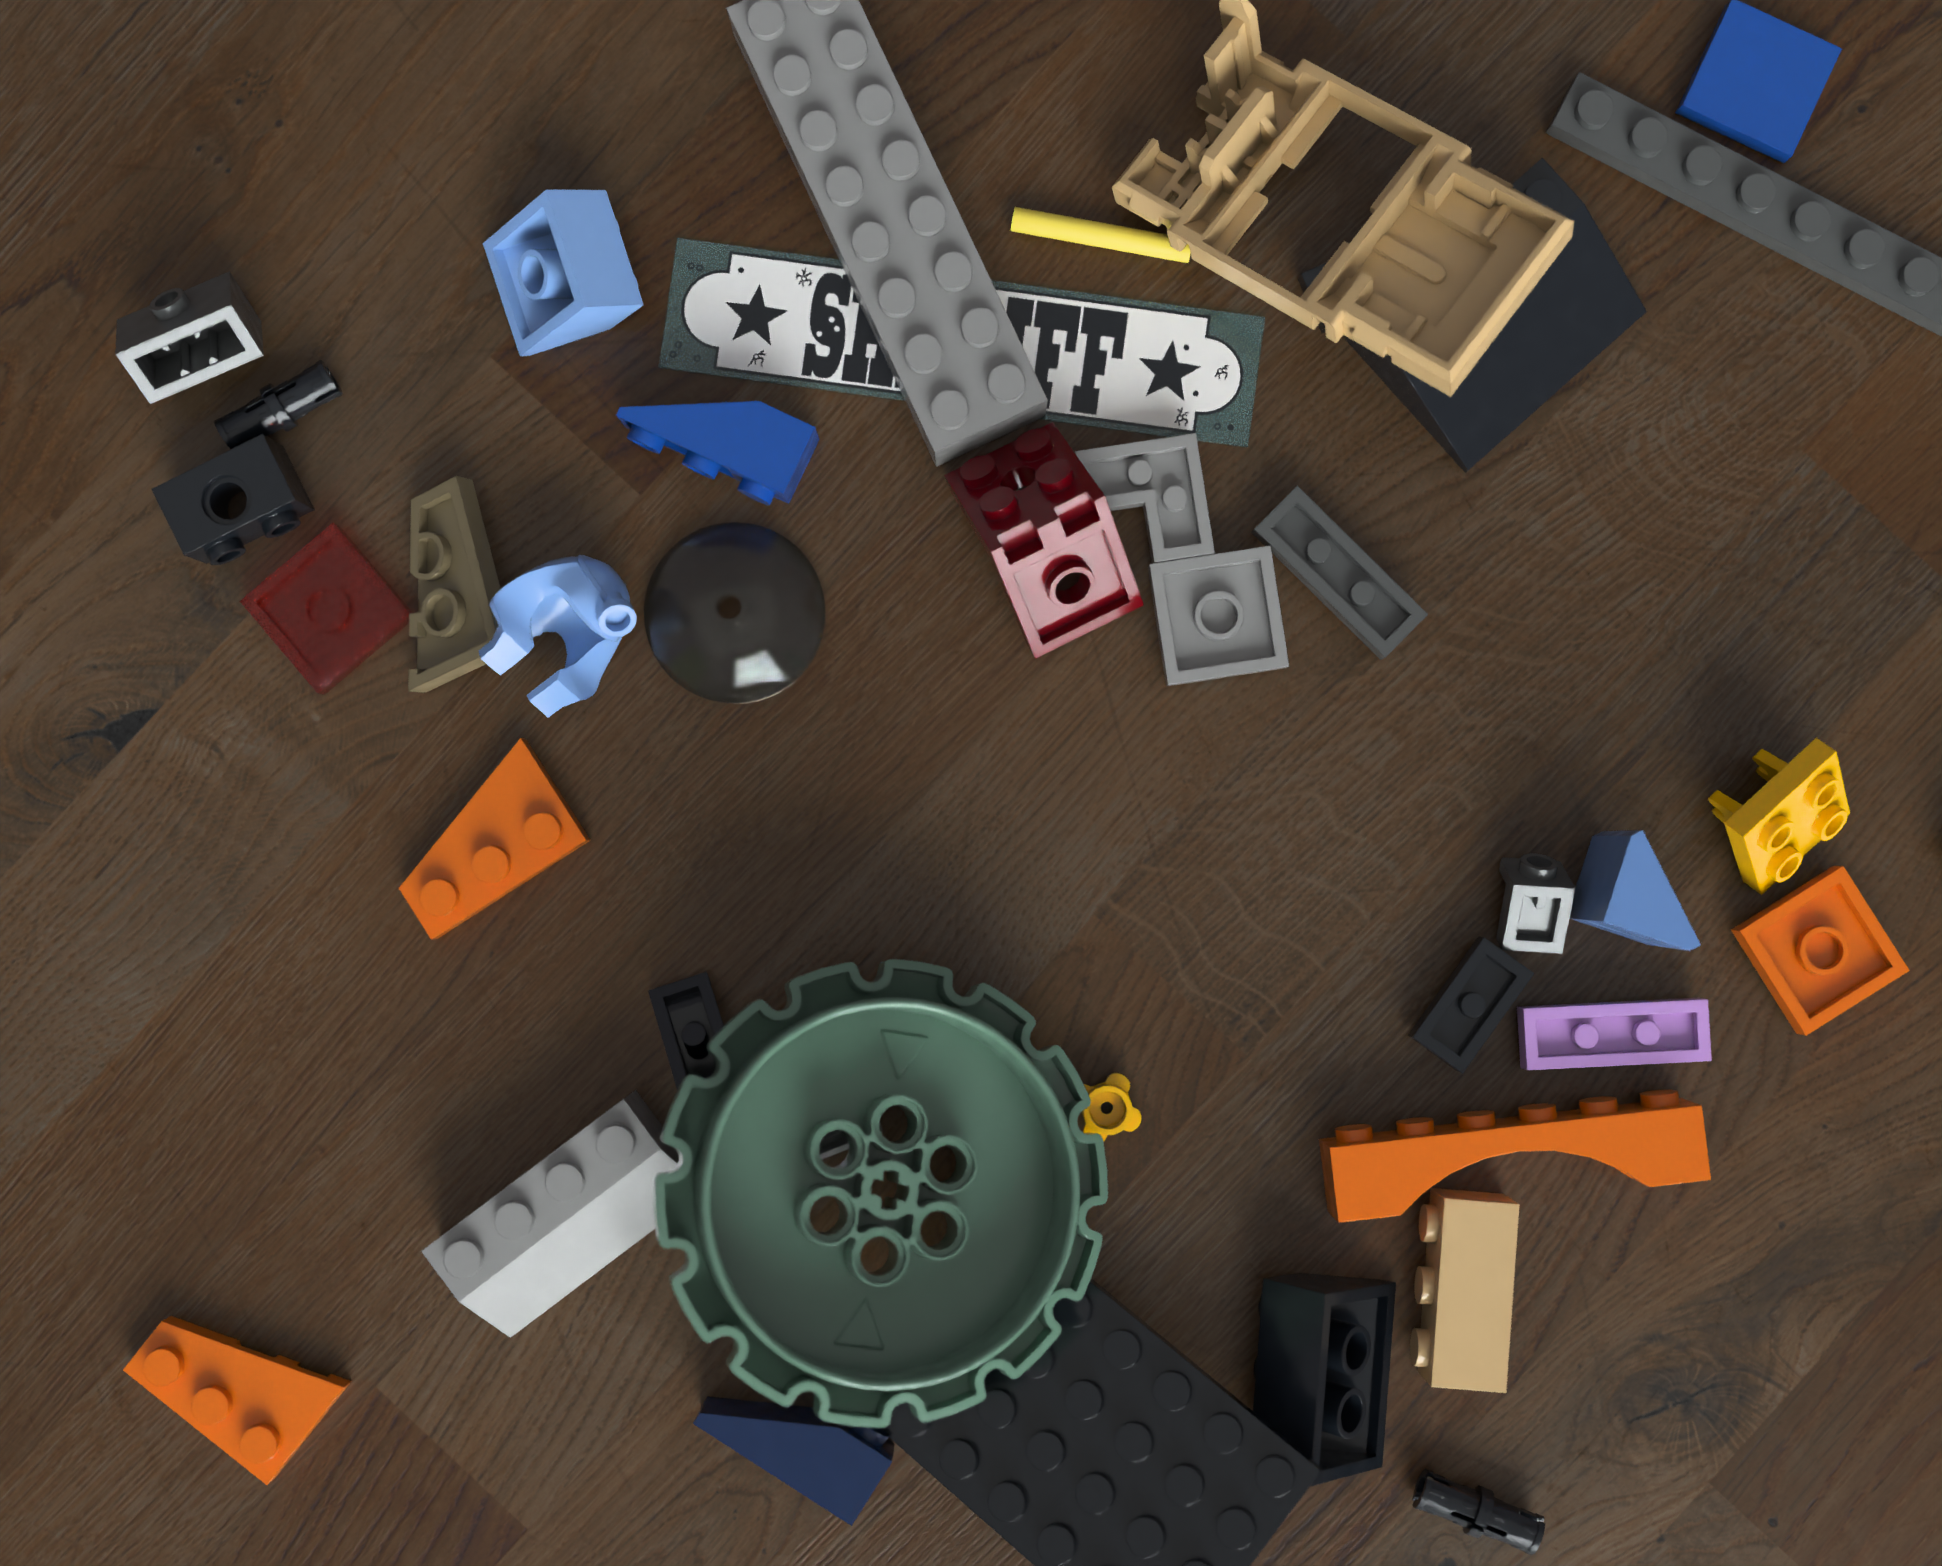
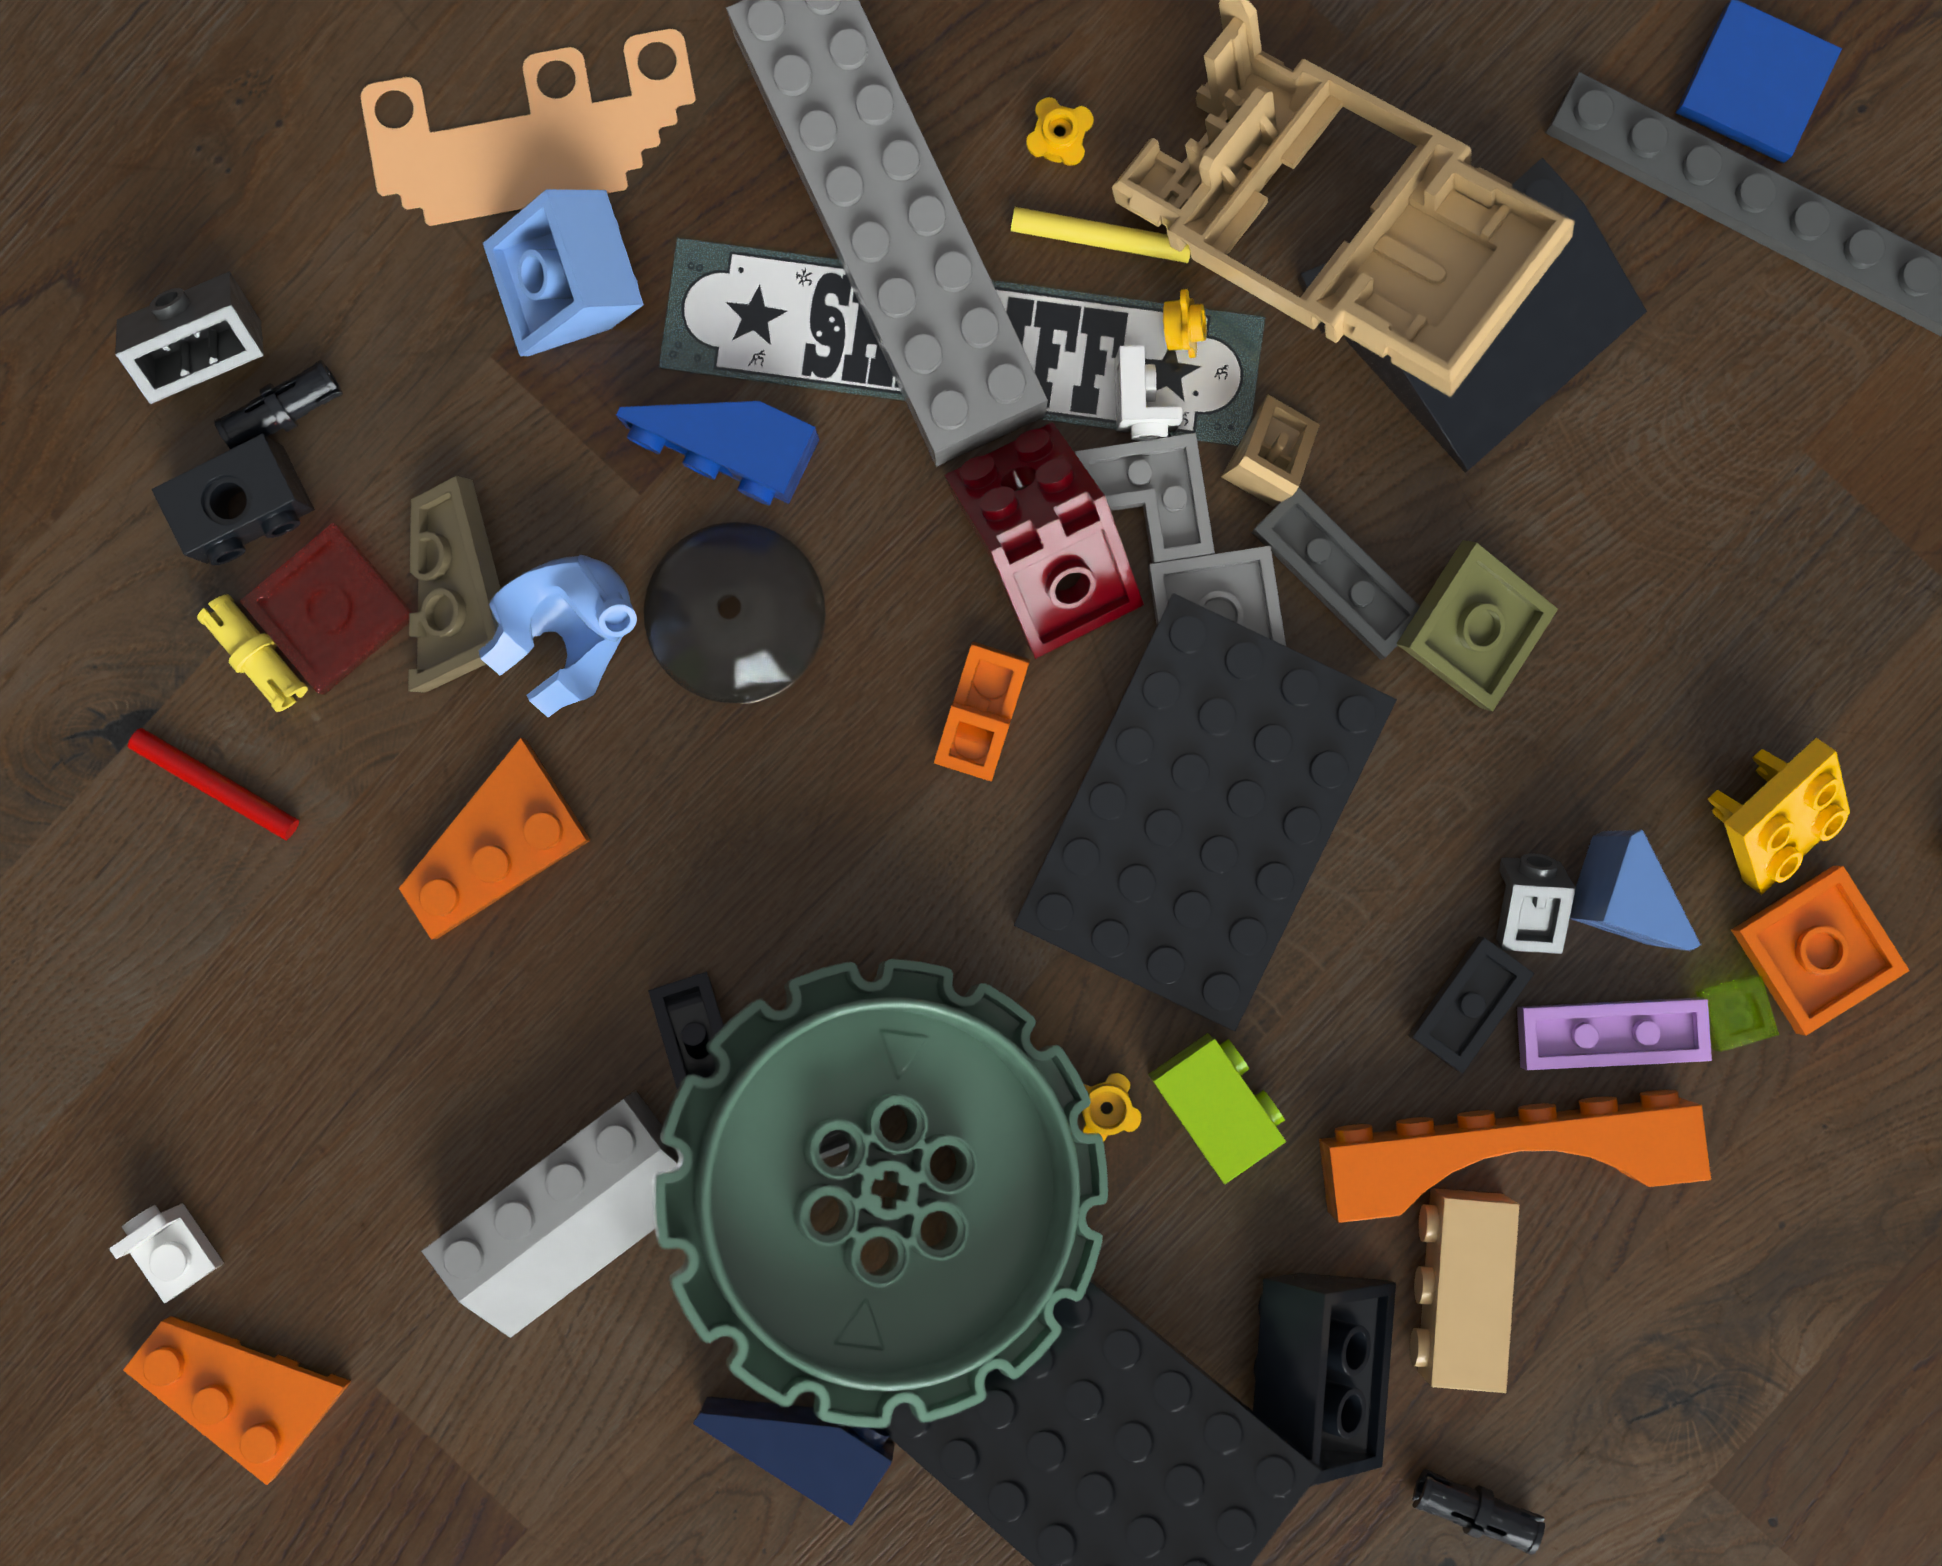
none -> white bracket [109,1203,224,1304]
none -> red bar [128,728,299,840]
none -> light yellow pin [197,594,308,712]
none -> light nougat piece [361,29,696,226]
none -> orange slope [934,642,1030,782]
none -> black plate [1014,593,1397,1031]
none -> yellow plate [1026,97,1094,166]
none -> white bracket [1114,346,1183,441]
none -> lime brick [1148,1033,1286,1184]
none -> yellow plate [1163,289,1207,358]
none -> tan slope [1221,395,1320,507]
none -> olive plate [1396,540,1558,712]
none -> clear neon green tile [1695,975,1779,1052]

